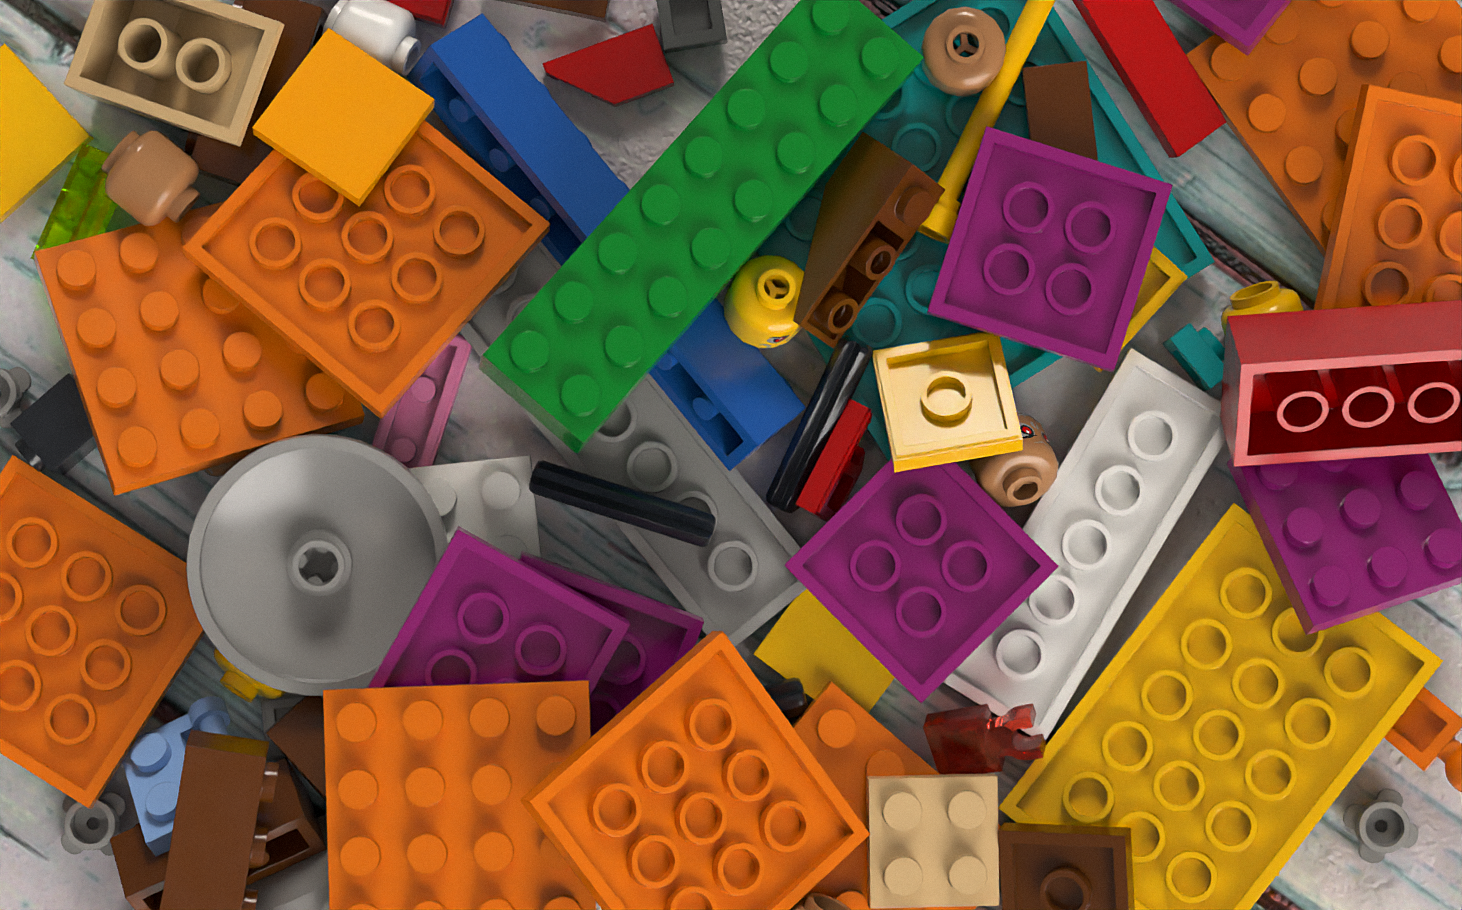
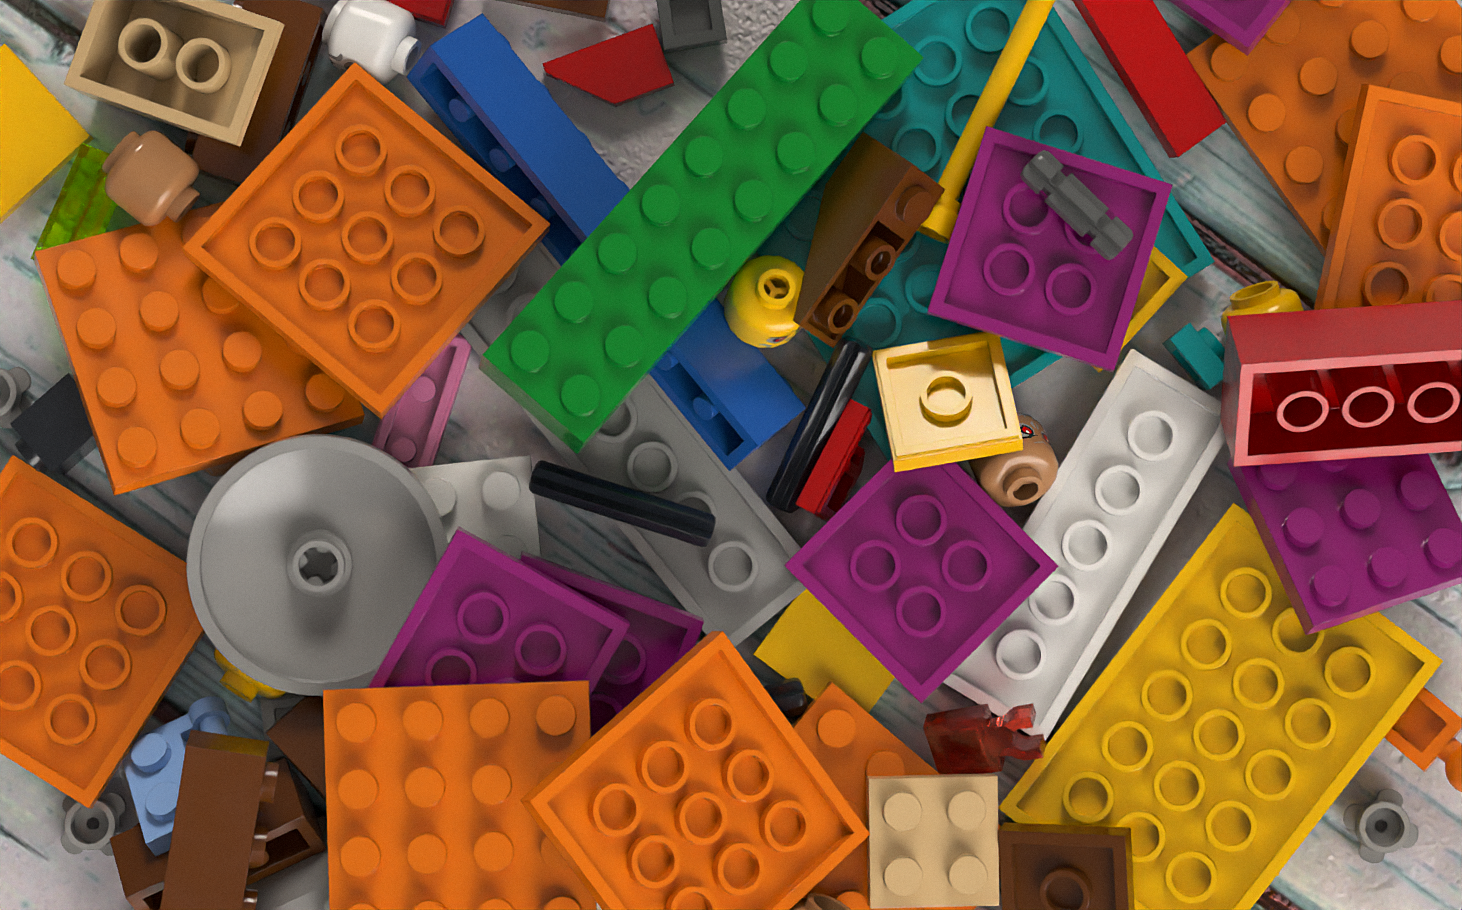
light orange tile [252,28,435,207] -> none
medium nougat head [920,6,1006,96] -> none
reddish brown tile [1021,61,1098,161] -> none
none -> dark grey axle [1020,150,1133,260]

